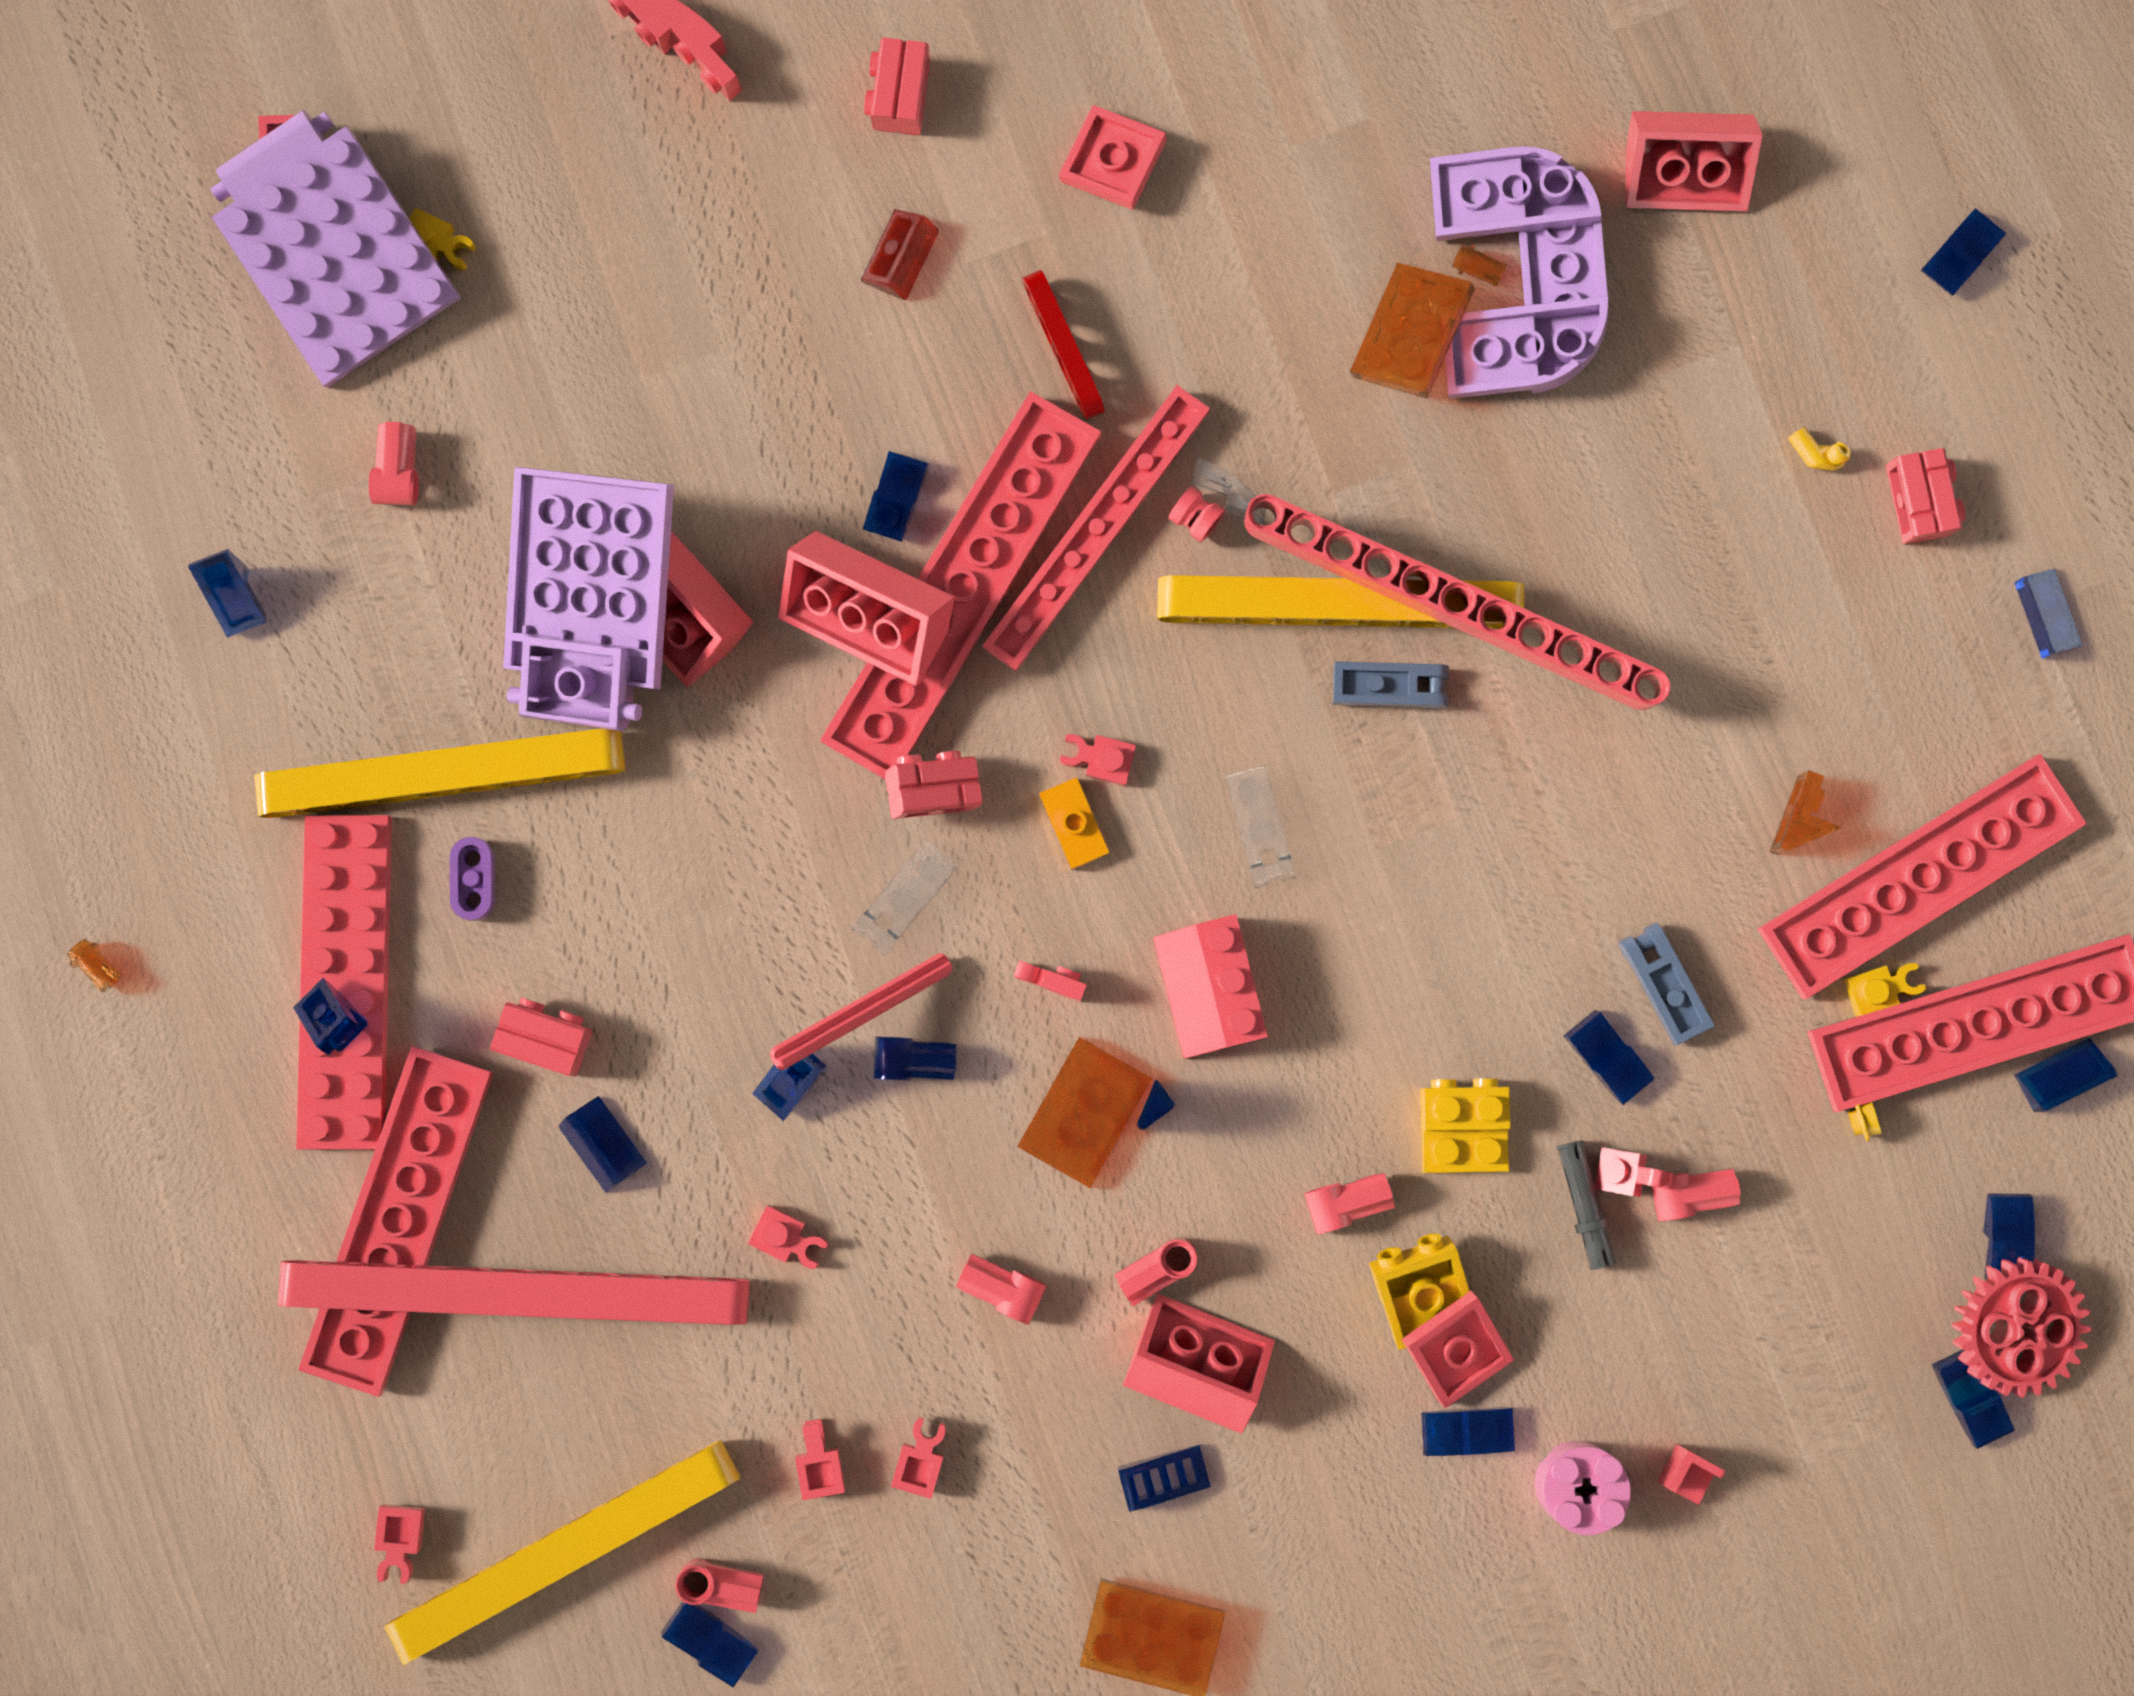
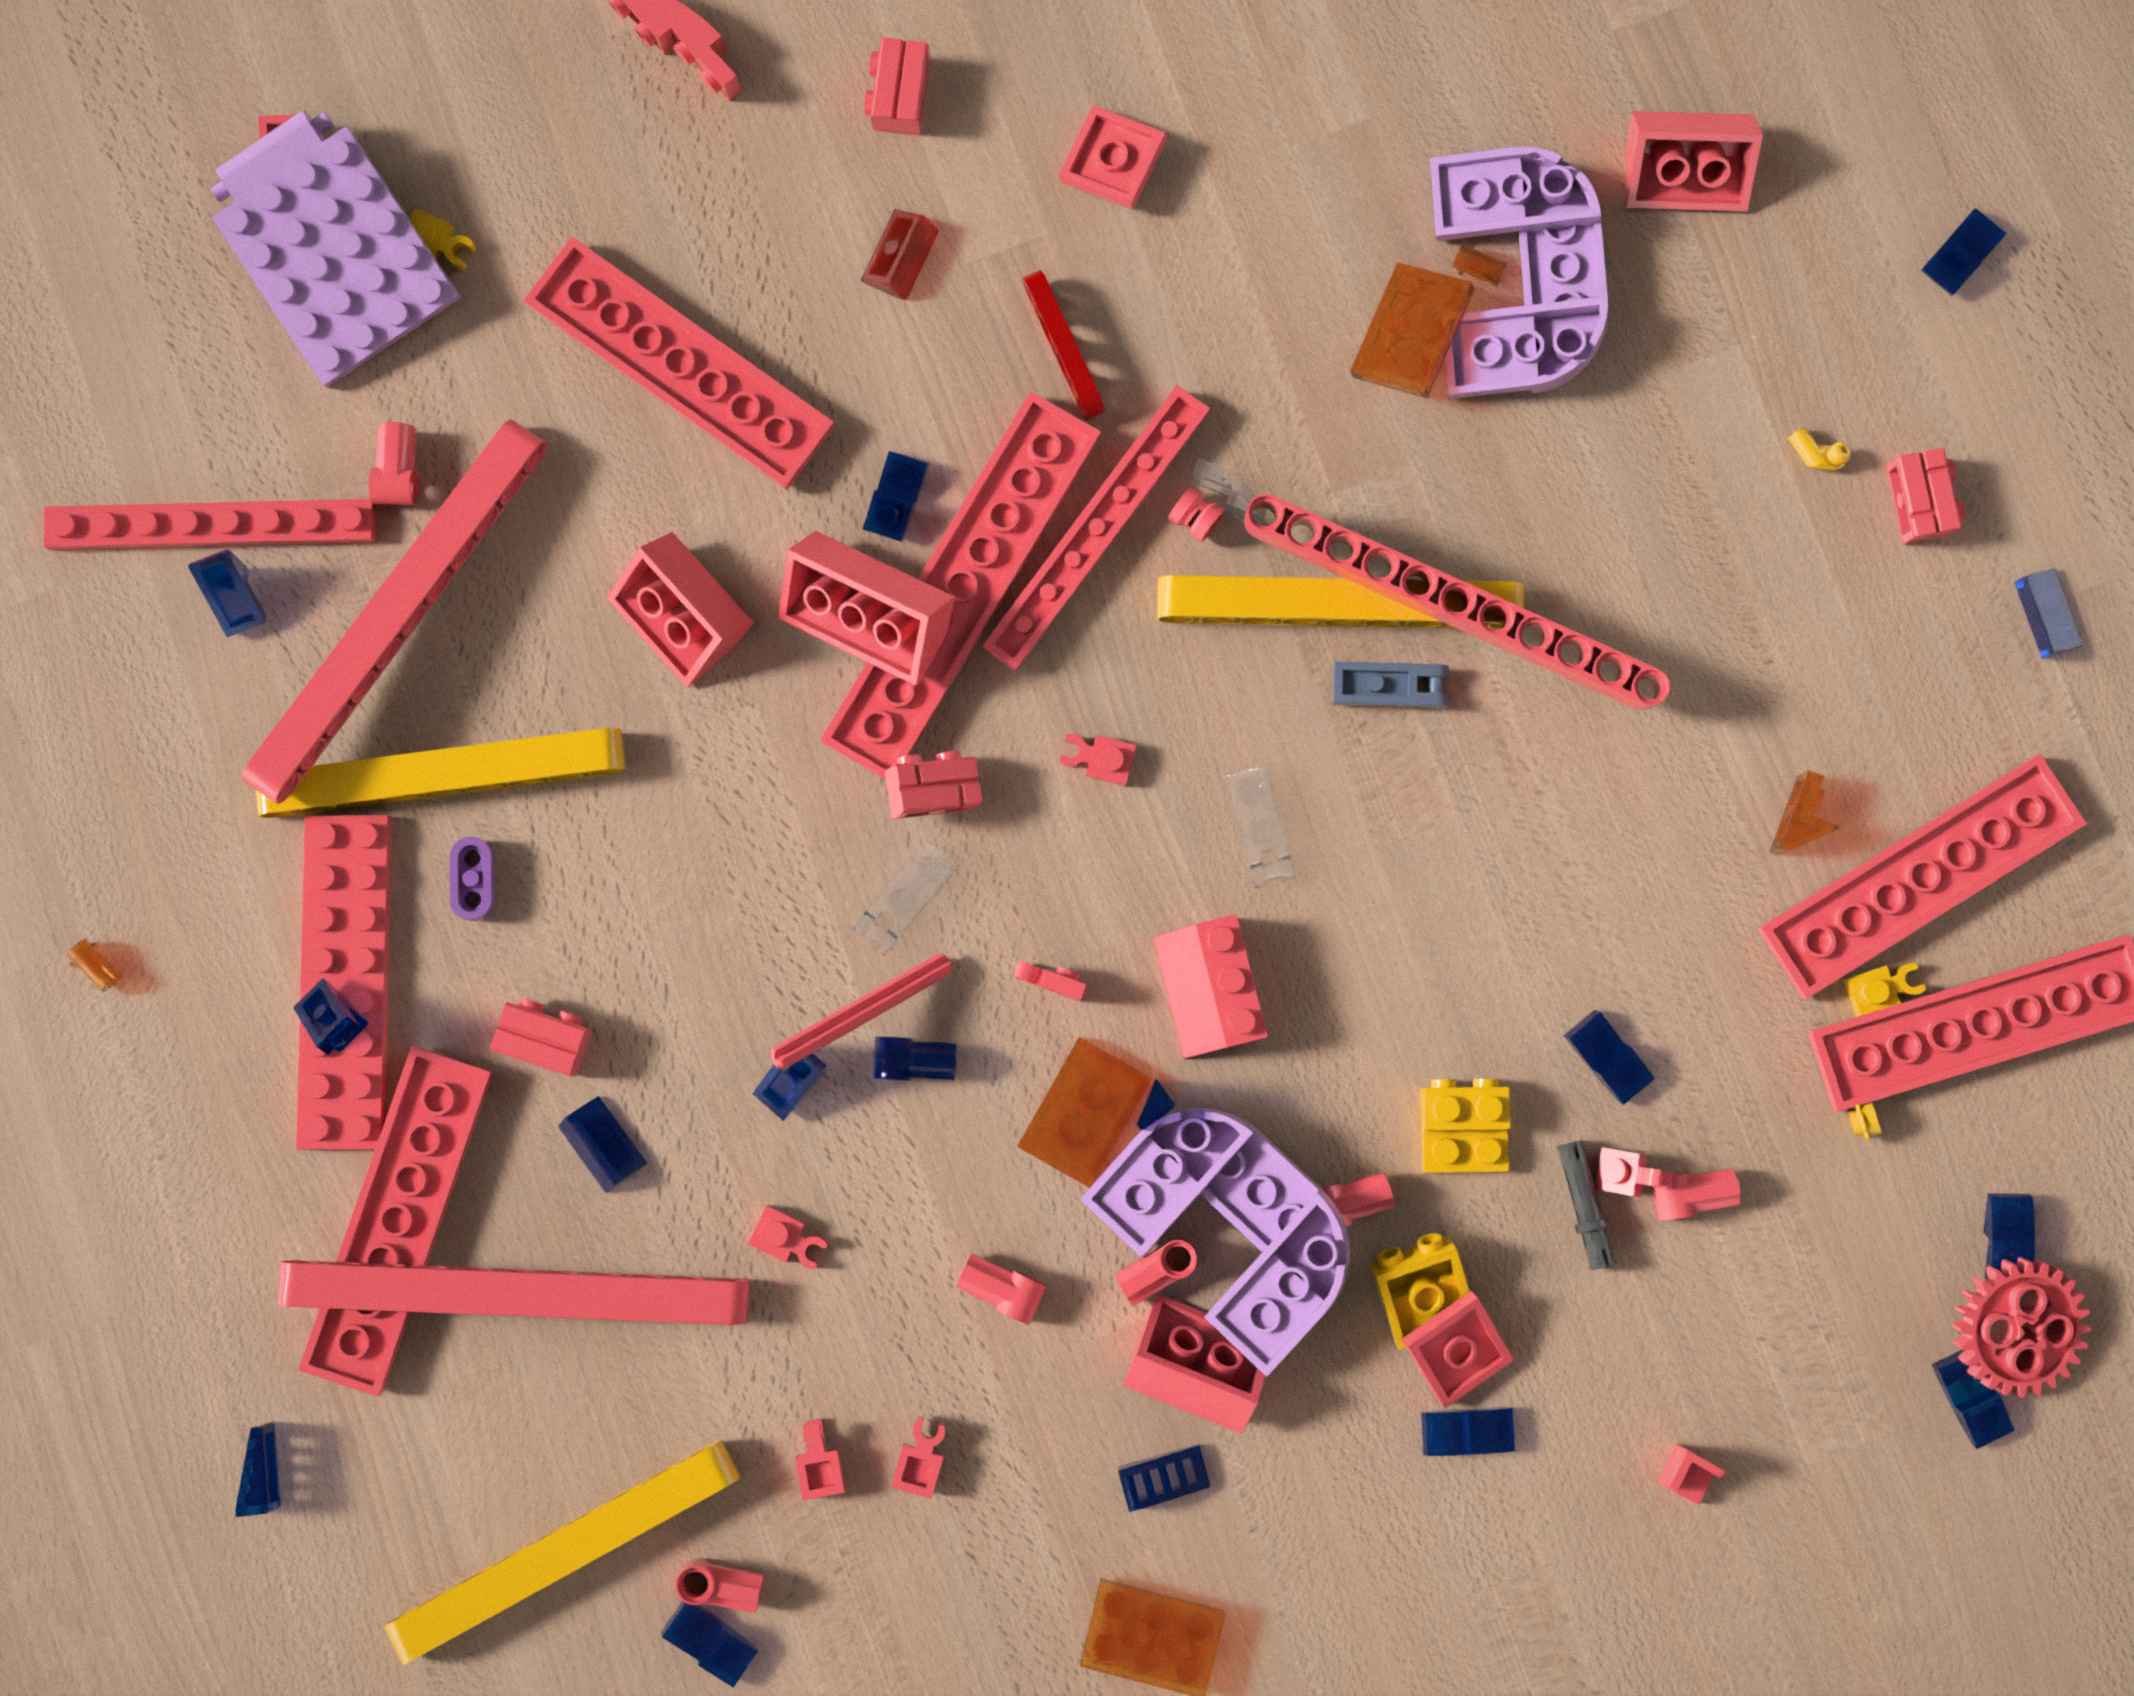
coral plate [374,1504,426,1584] -> none
lavender plate [503,467,674,731] -> none
light orange plate [1039,777,1109,870] -> none
bright pink brick [1535,1441,1631,1535] -> none
sand blue plate [1618,922,1715,1046] -> none
clear blue slope [2014,1038,2118,1112] -> none
none -> coral plate [44,499,376,550]
none -> clear blue slope [235,1422,281,1517]
none -> coral beam [242,419,547,804]
none -> coral plate [523,237,835,490]
none -> lavender plate [1080,1108,1350,1377]

